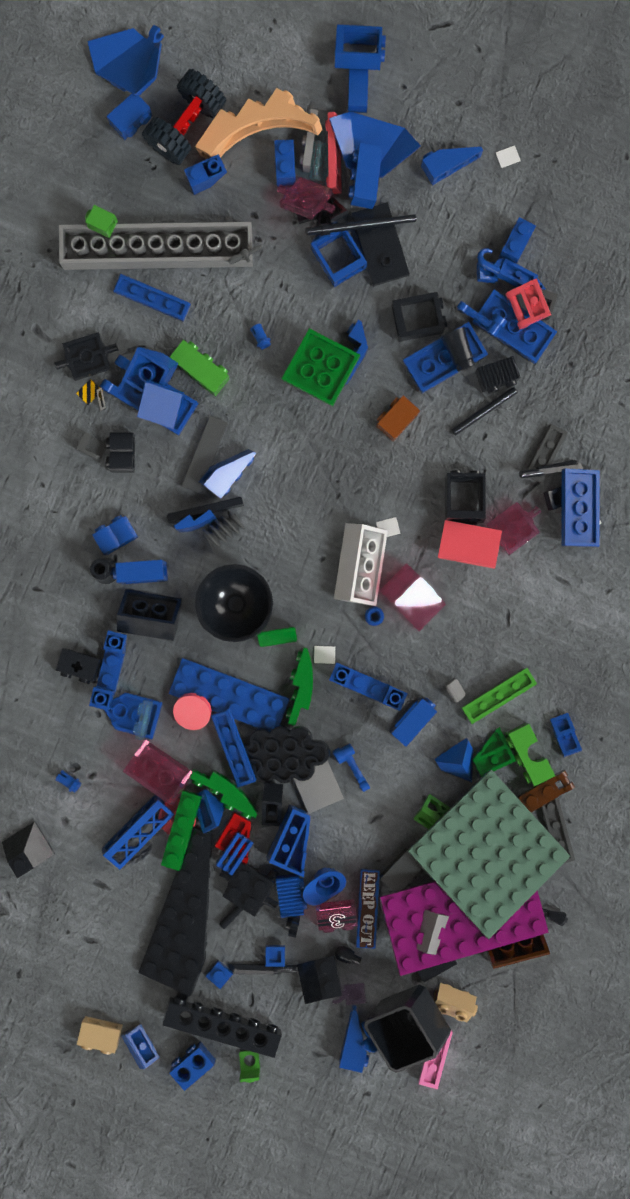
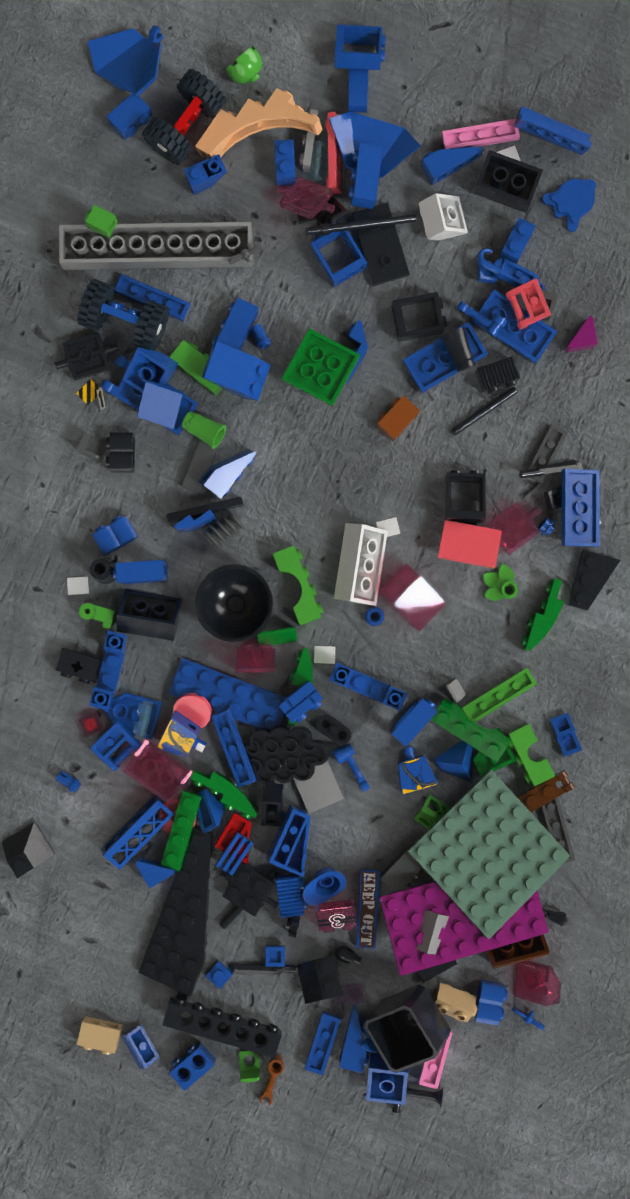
none -> white sticker [67,576,89,595]
none -> black plate [77,279,169,351]
none -> tile [78,712,104,737]
none -> bright green leg [79,603,118,630]
none -> blue plate [90,721,142,771]
none -> blue slope [136,858,176,888]
none -> torso [157,710,207,757]
none -> bright green plant [182,411,226,449]
none -> blue slope [202,341,270,401]
none -> blue brick [212,297,259,351]
none -> bright green cylinder [225,45,263,84]
none -> clear pink slope [236,645,276,673]
none -> dark orange brick [260,1054,284,1106]
none -> bright green arch [273,546,324,626]
none -> blue brick [278,680,323,723]
none -> blue plate [305,1011,341,1075]
none -> black plate [316,714,351,745]
none -> blue slope [366,1053,408,1105]
none -> black piece [392,1087,443,1113]
none -> blue torso [397,746,438,795]
none -> white slope [419,193,468,240]
none -> green arch [431,698,511,762]
none -> bright pink plate [441,119,520,149]
none -> black brick [473,150,543,213]
none -> blue brick [474,979,508,1026]
none -> bright green plate [483,564,518,601]
none -> blue piece [512,1007,545,1030]
none -> blue fence [514,106,592,155]
none -> clear pink slope [514,960,561,1006]
none -> green slope [521,578,564,651]
none -> blue plate [538,518,555,535]
none -> blue tile [542,179,596,232]
none -> magenta slope [564,316,598,353]
none -> black wing [568,550,621,610]

